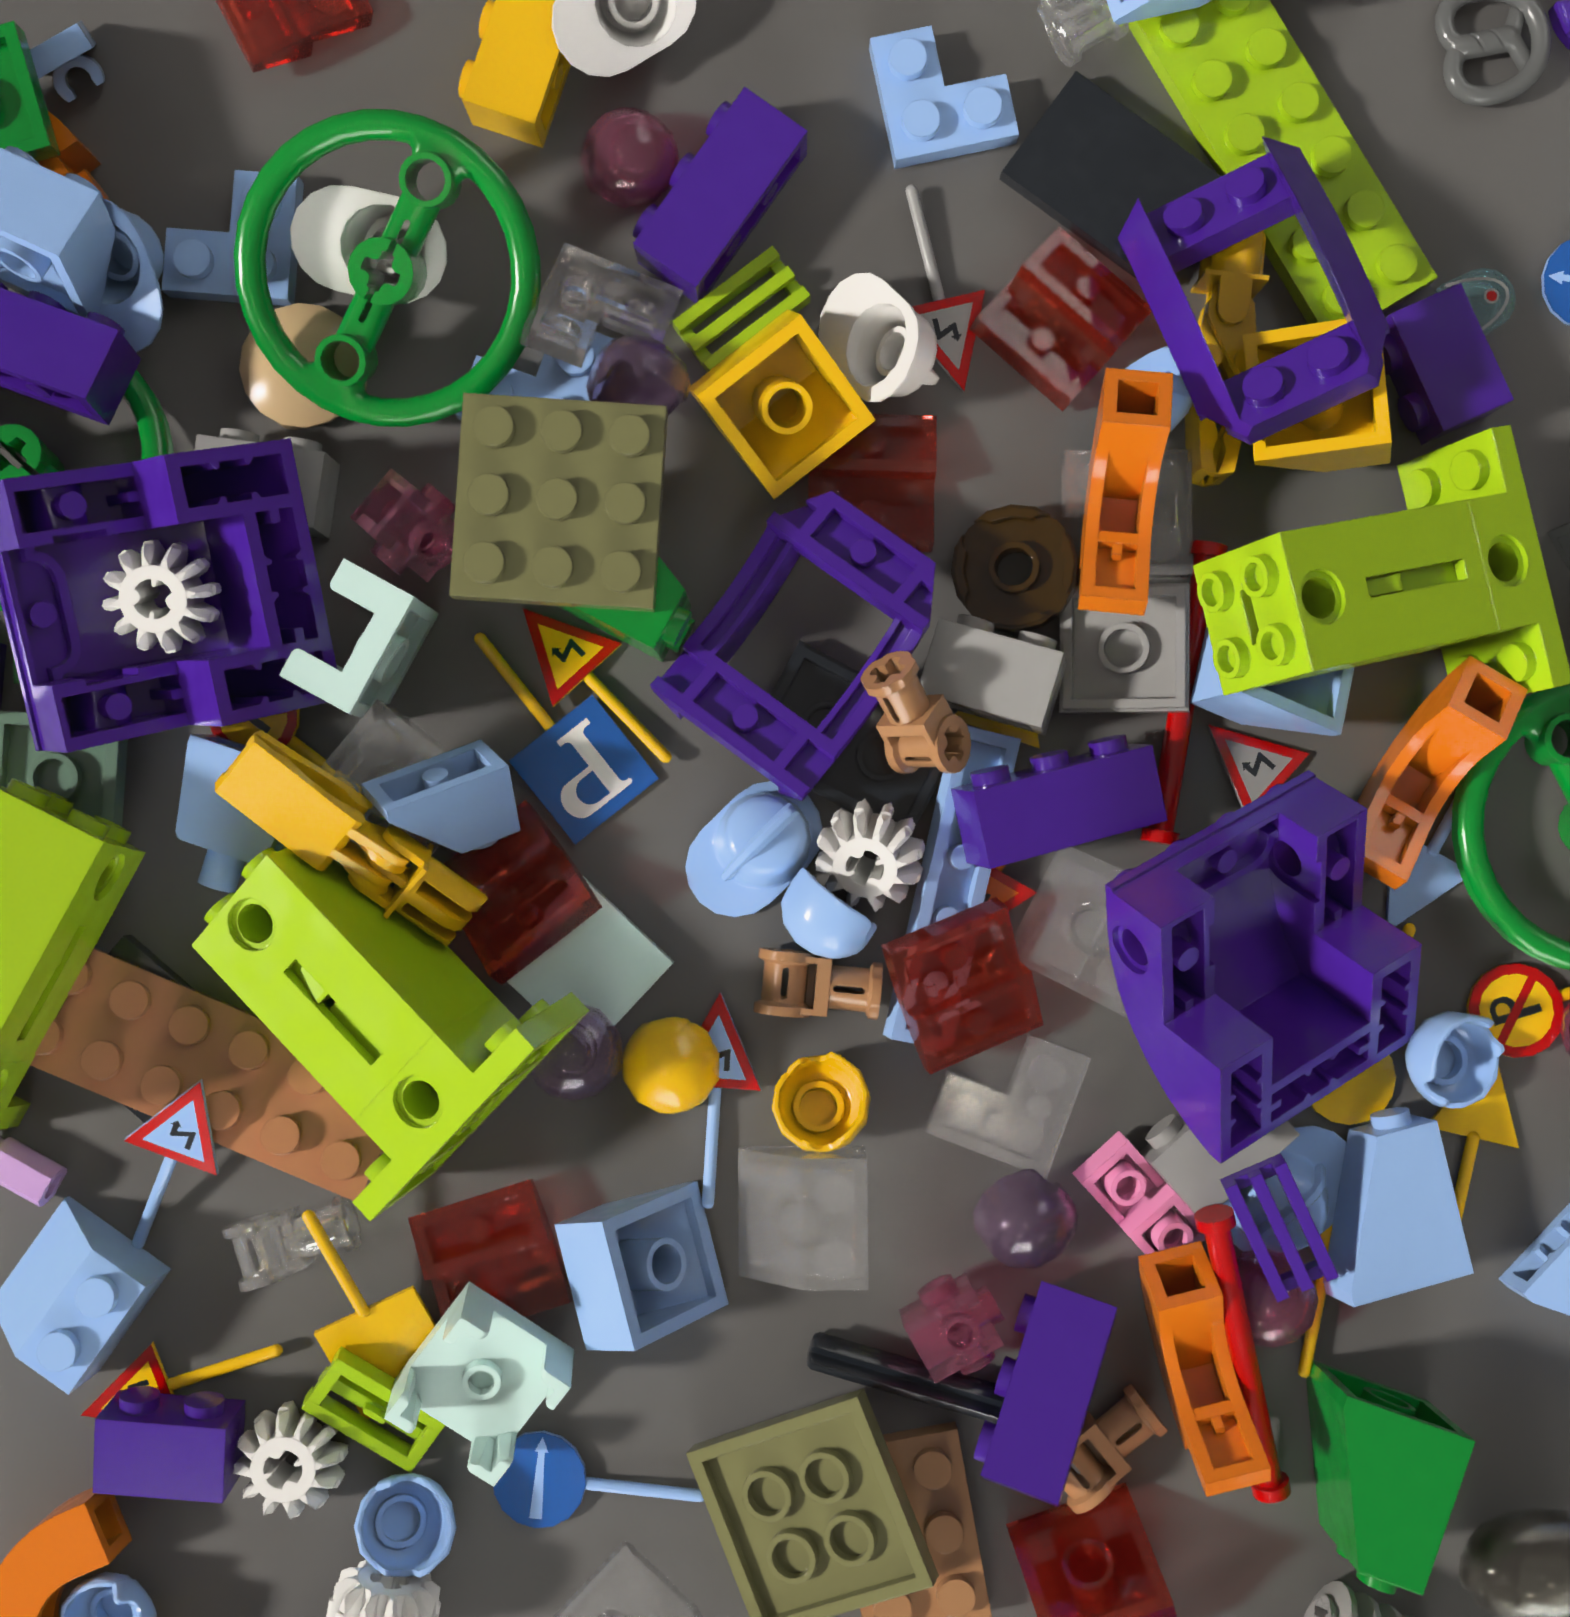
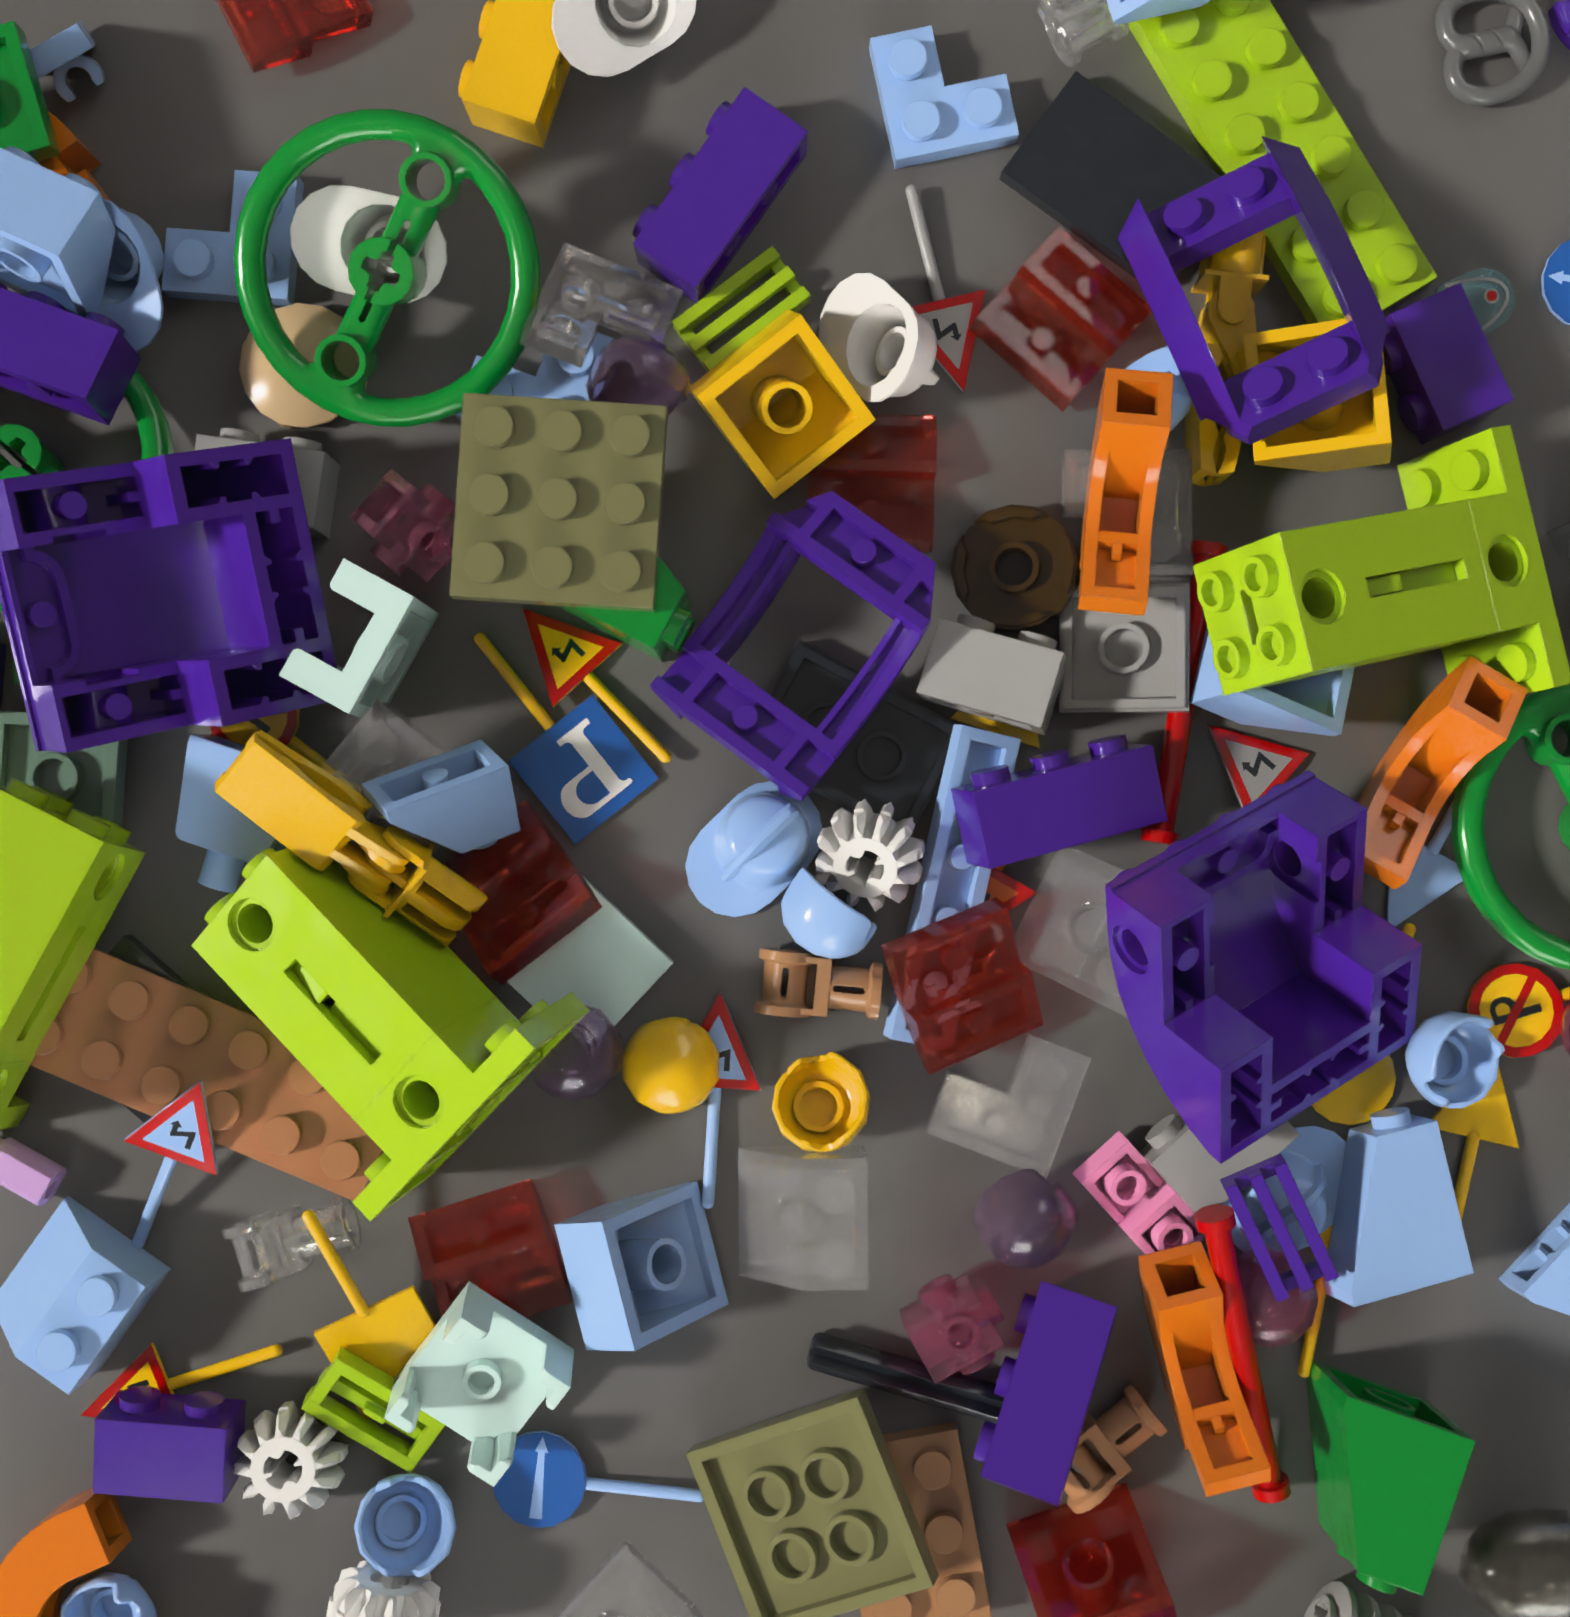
white gear [102,539,222,653] -> none
clear pink hair [579,107,679,208] -> none
medium nougat connector [860,651,971,774] -> none

